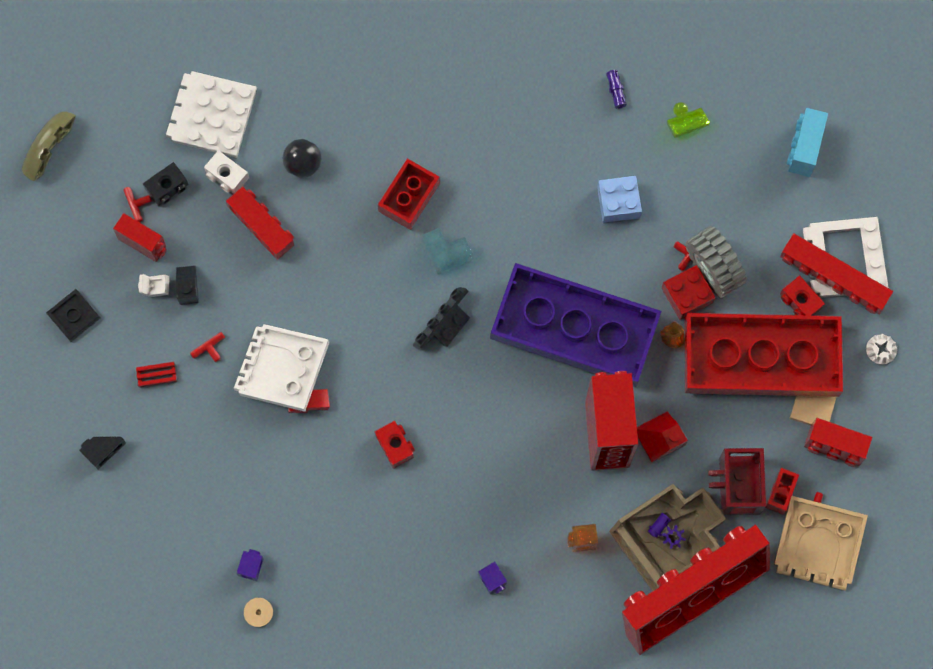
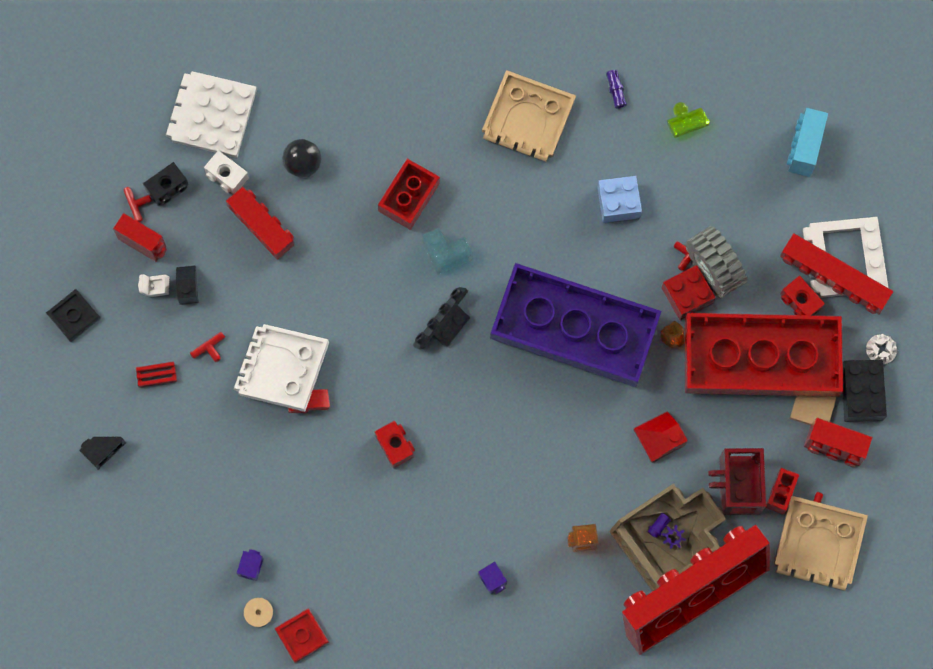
olive brick [22,112,76,181] -> none
red brick [585,371,638,470] -> none
none -> red tile [274,608,329,663]
none -> tan hinge [482,70,576,162]
none -> black brick [842,359,887,422]

